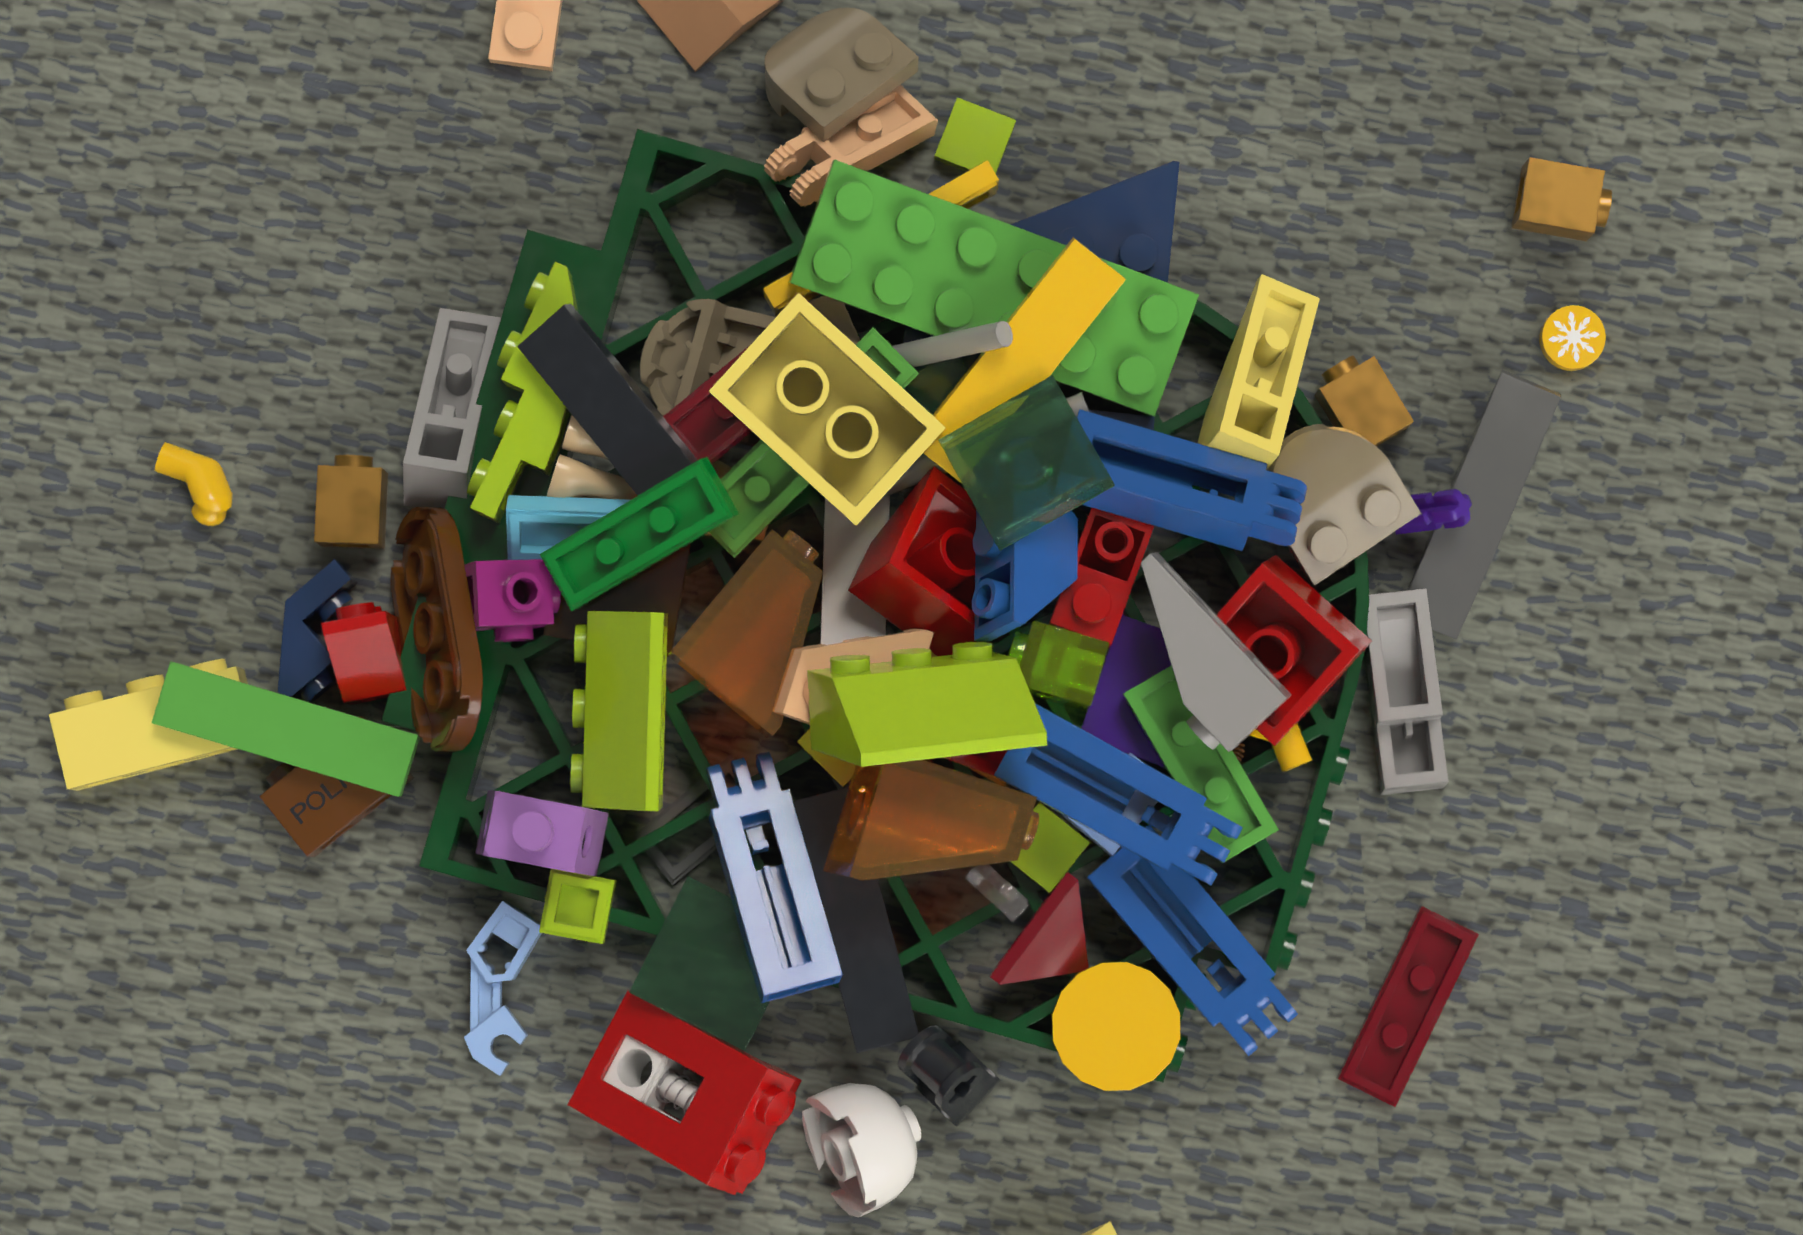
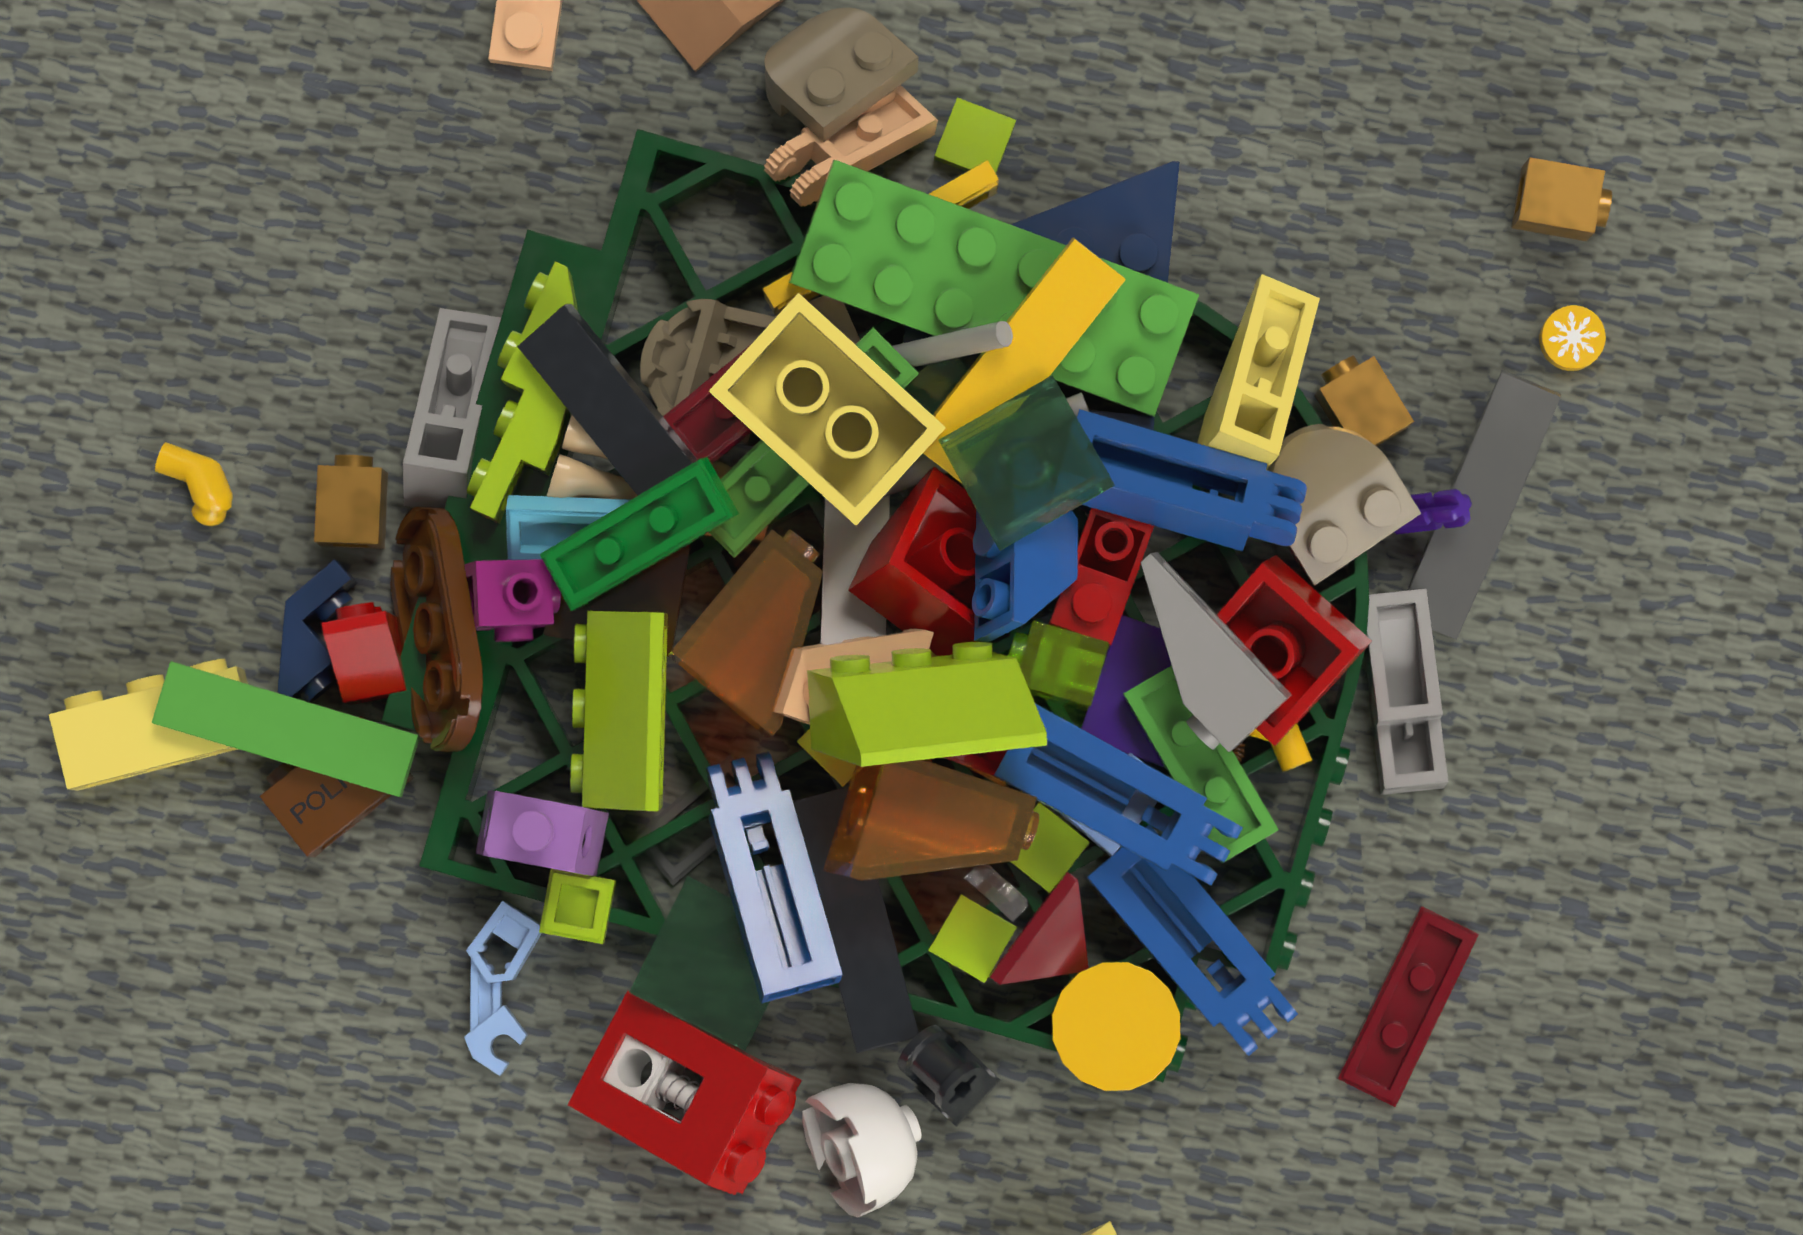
none -> lime tile [928,895,1017,983]

